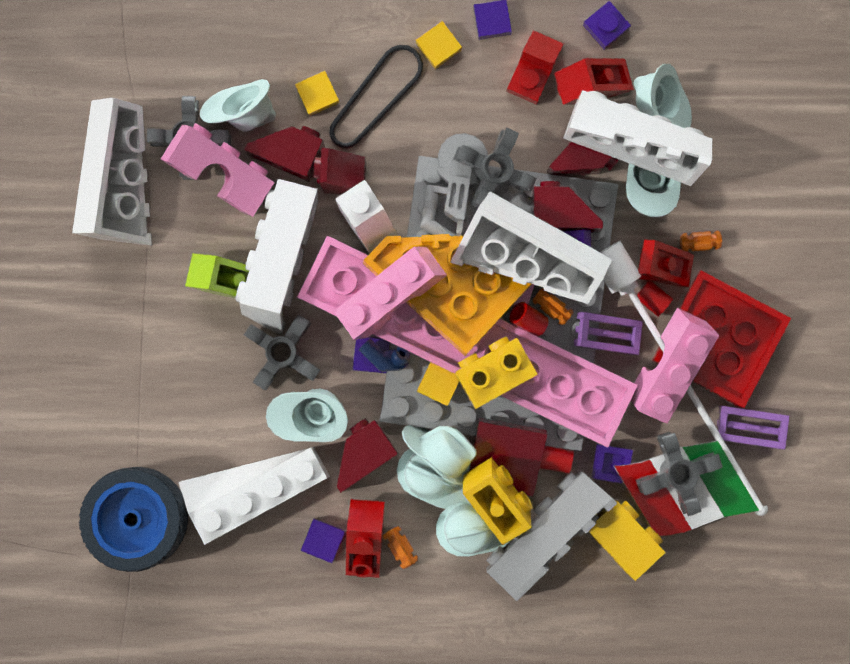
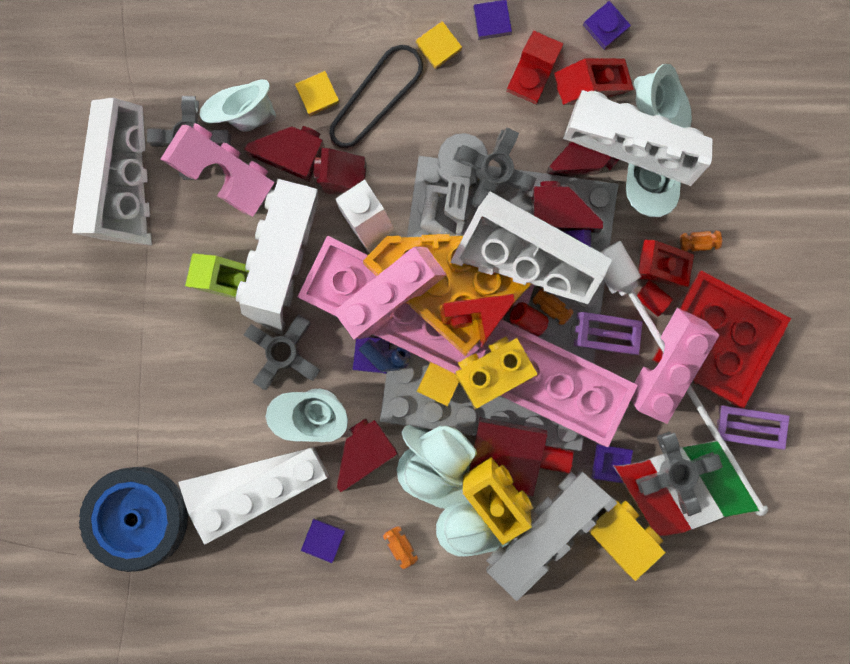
red slope [345,499,385,578] -> none
none -> red slope [441,294,515,347]

